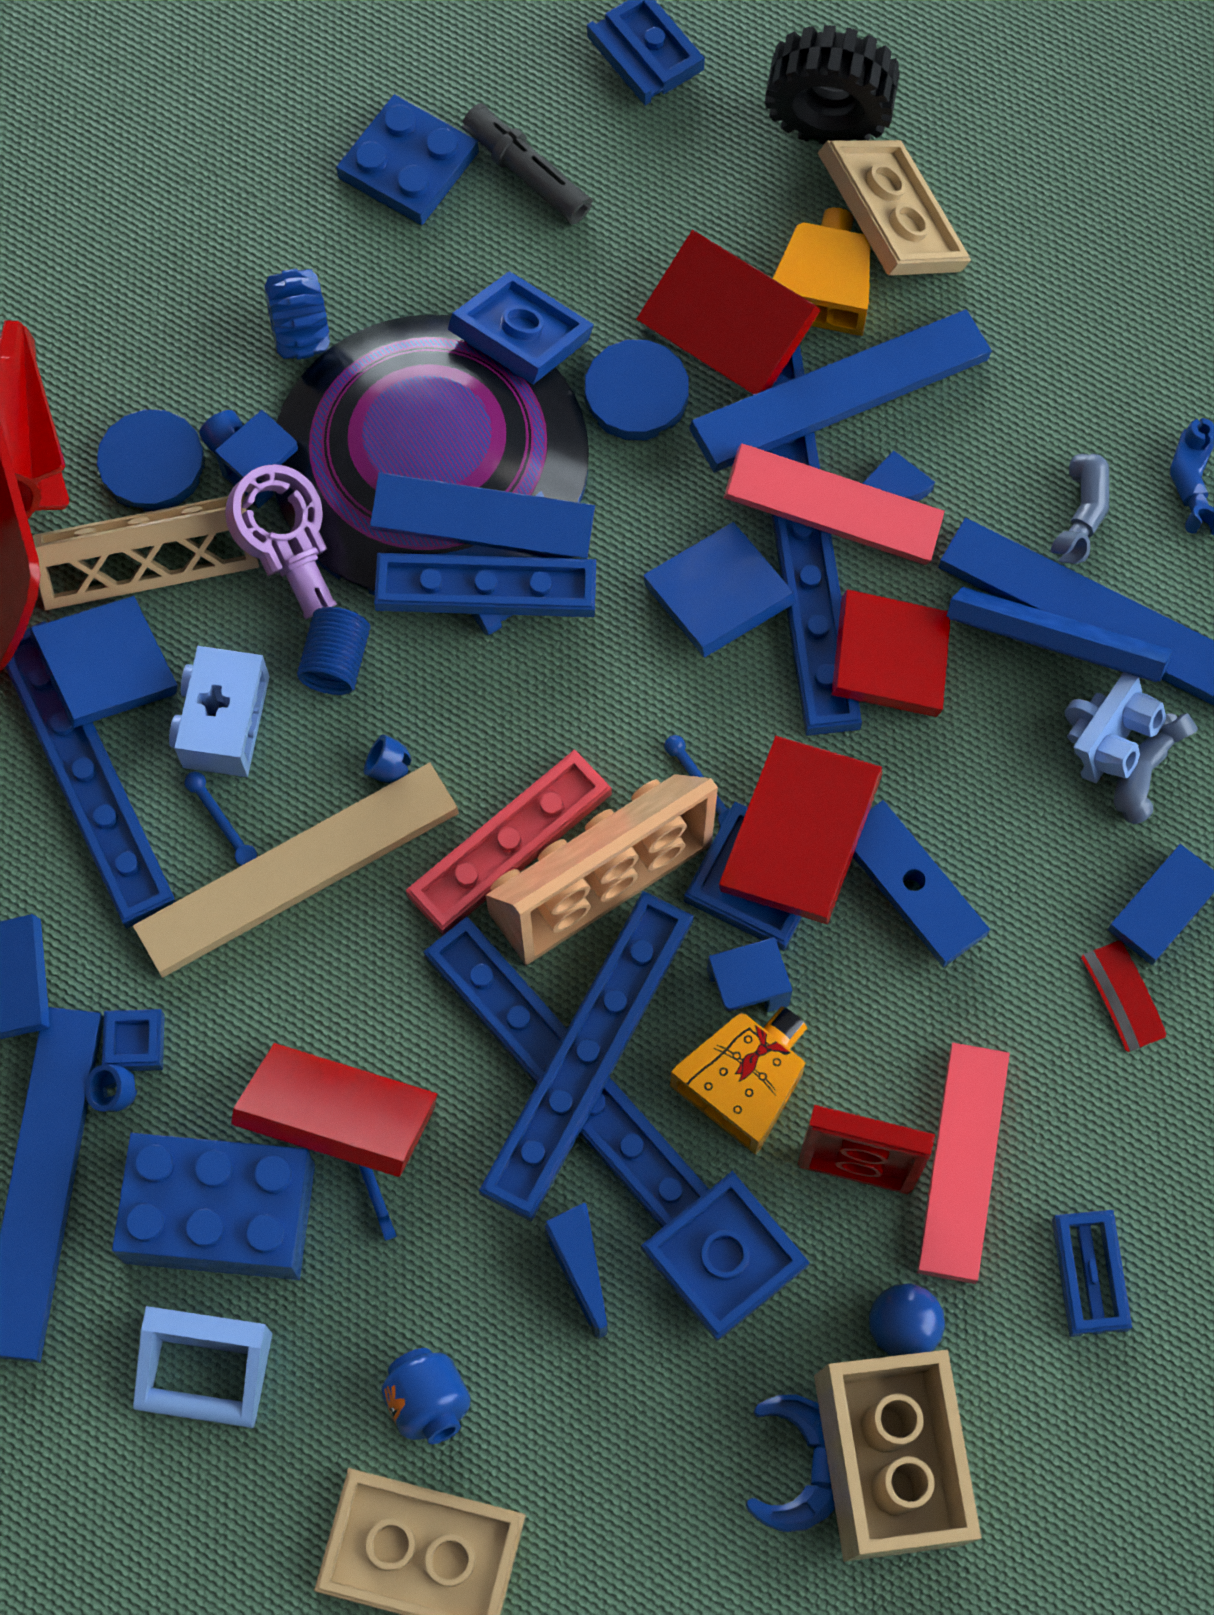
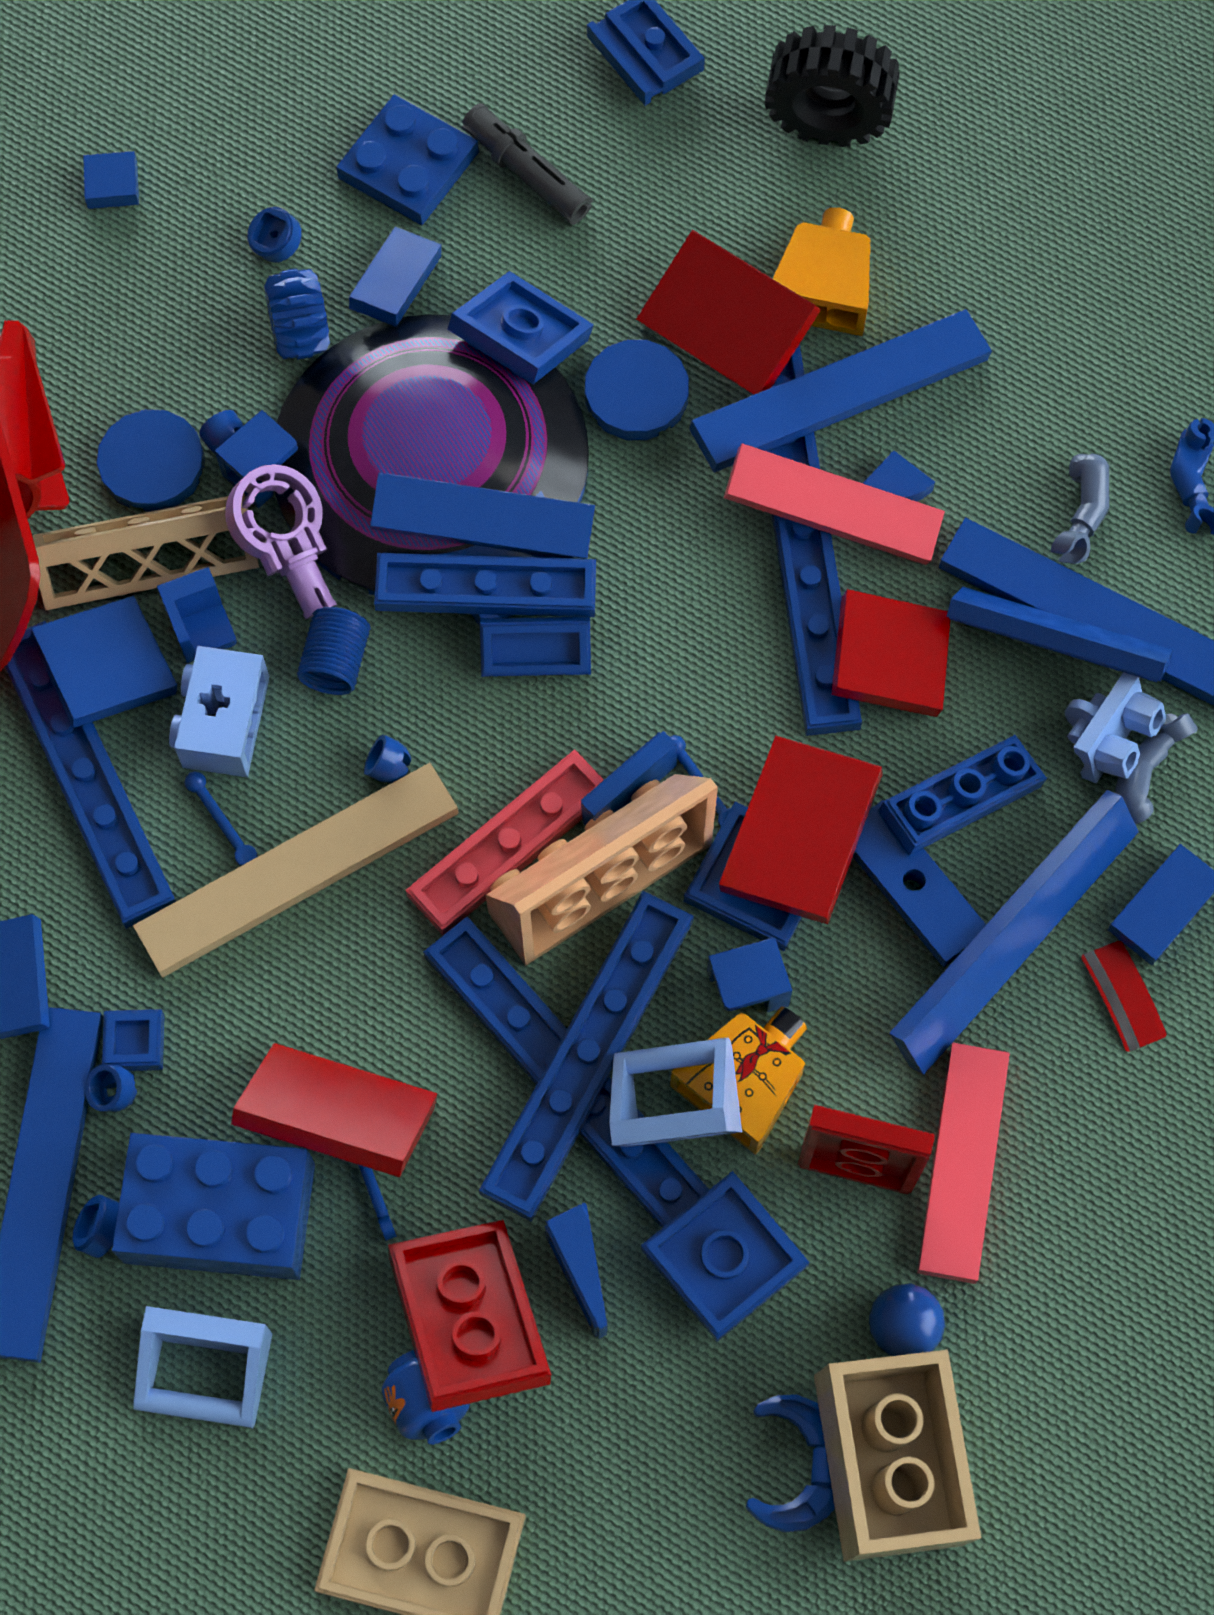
blue tile [643,522,795,658] -> none
tan tile [818,140,971,276] -> none
blue tile [1052,1210,1132,1337] -> none
none -> blue tile [72,1195,119,1258]
none -> blue tile [83,151,139,209]
none -> blue panel [157,567,237,664]
none -> blue tile [248,207,302,263]
none -> tile [349,227,442,327]
none -> red tile [388,1219,551,1412]
none -> blue tile [480,617,591,677]
none -> blue tile [581,731,677,826]
none -> light blue tile [609,1037,742,1147]
none -> blue tile [878,735,1047,855]
none -> blue tile [889,790,1139,1075]

